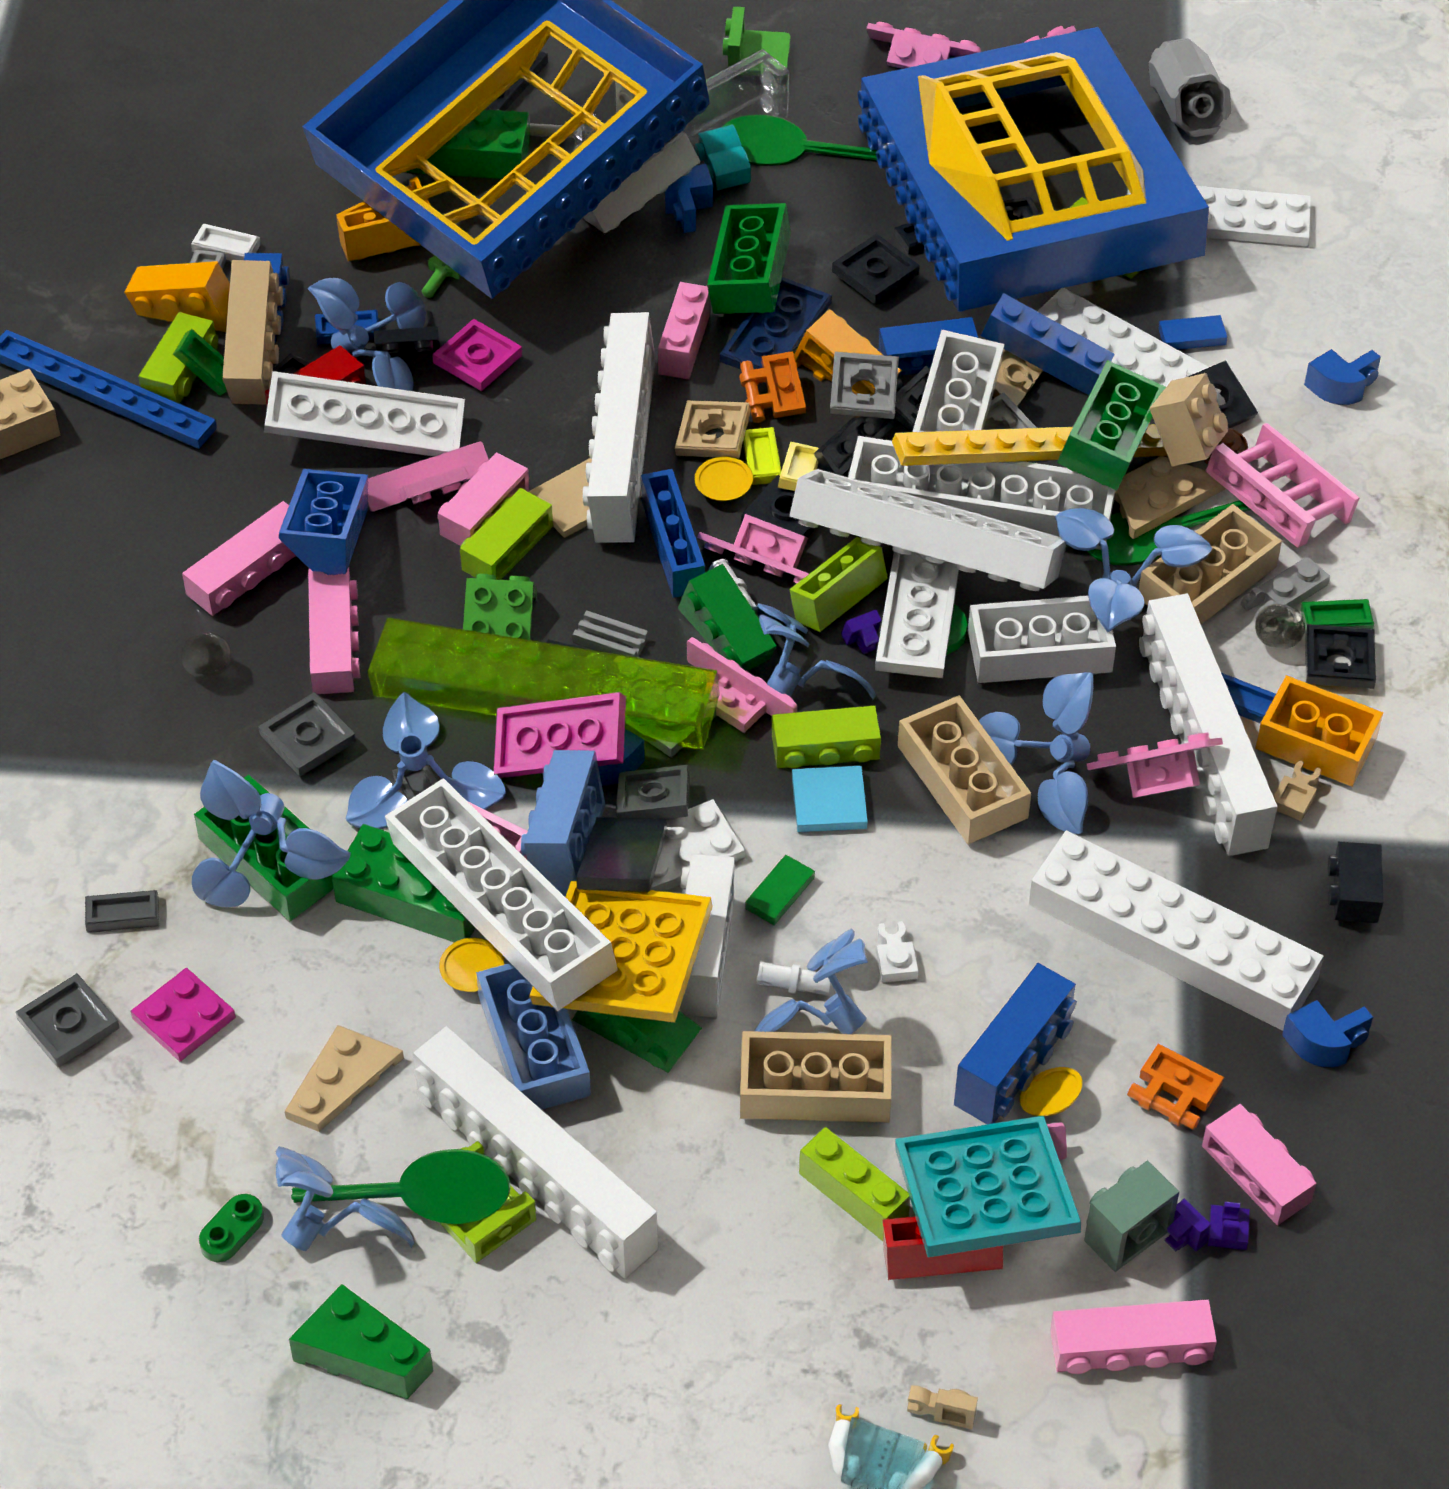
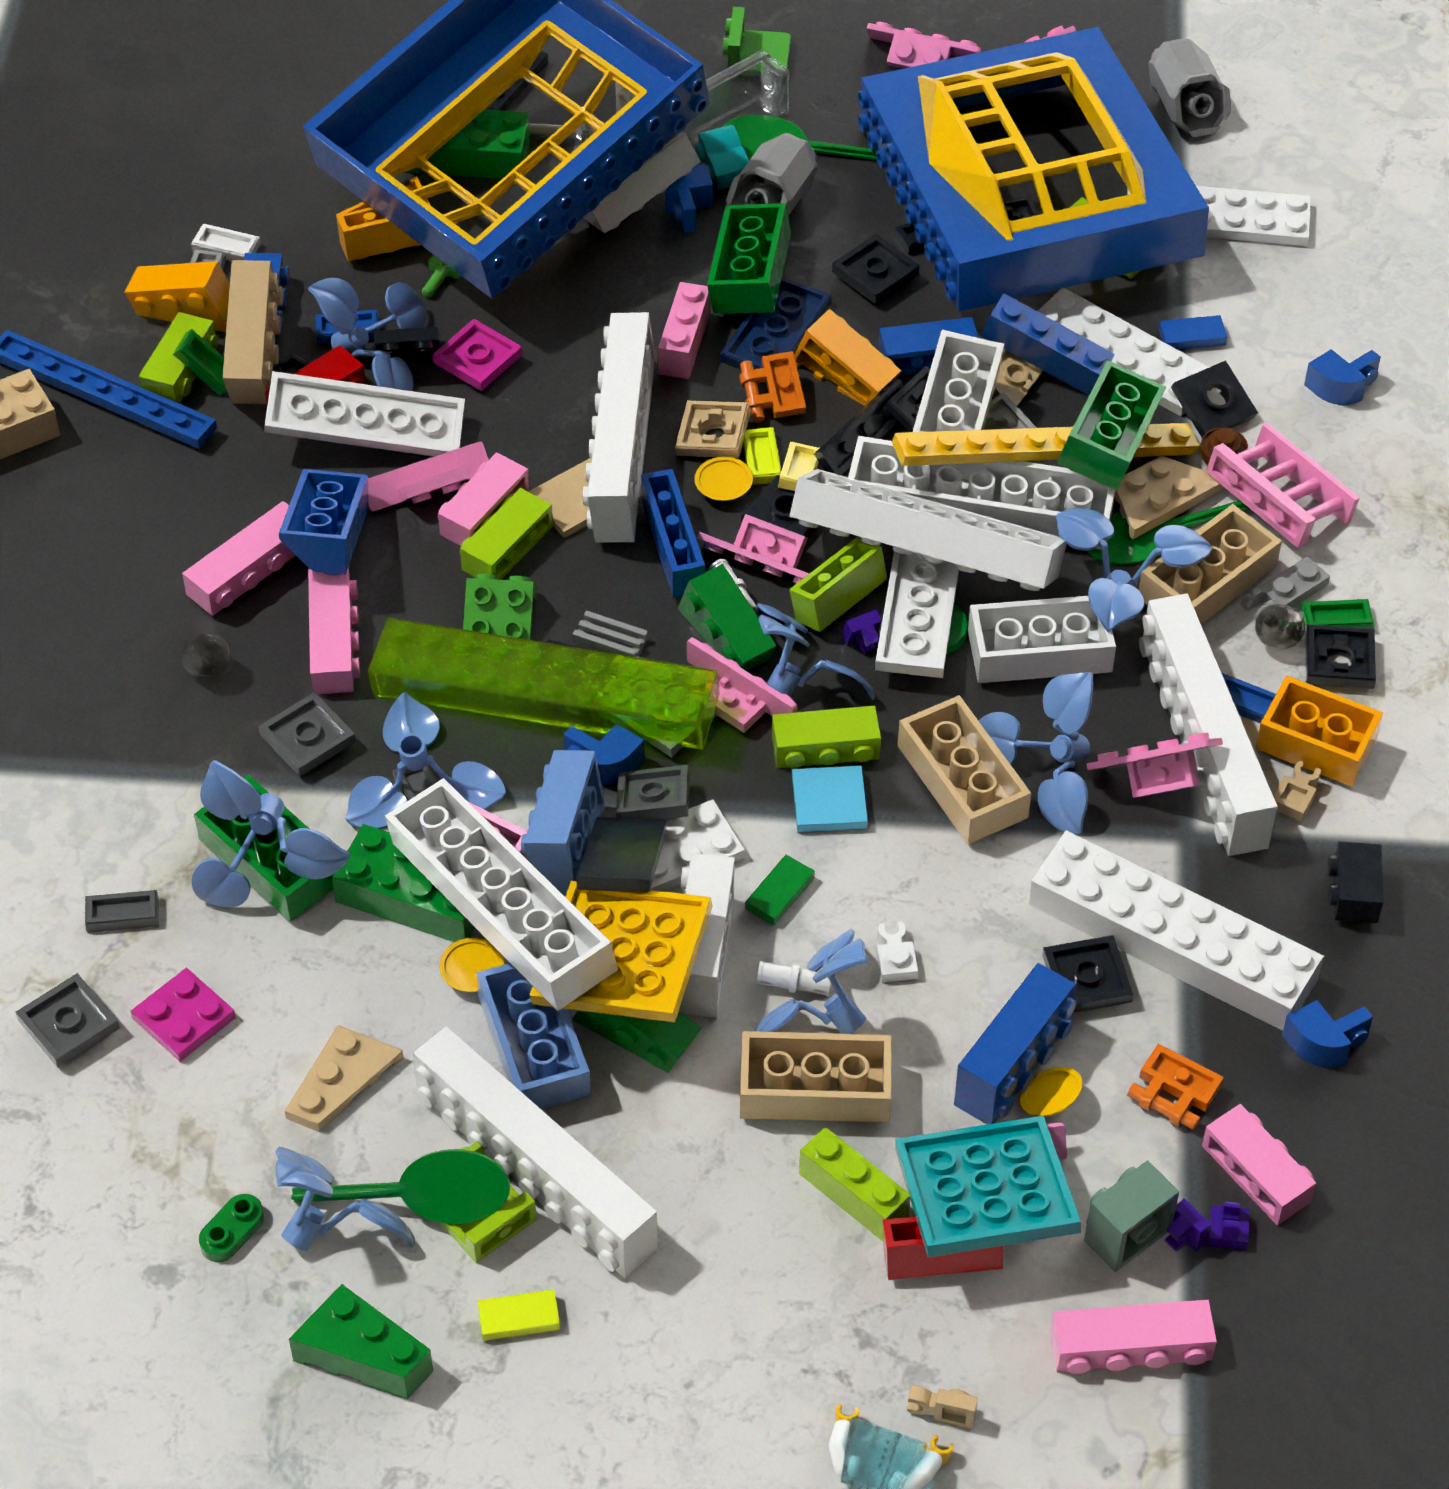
dark pink plate [494,692,626,778] -> none
light grey piece [830,352,899,419] -> none
tan brick [1149,373,1228,466] -> none
none -> neon yellow tile [477,1289,560,1341]
none -> light grey brick [726,133,818,216]
none -> black plate [1042,935,1133,1013]

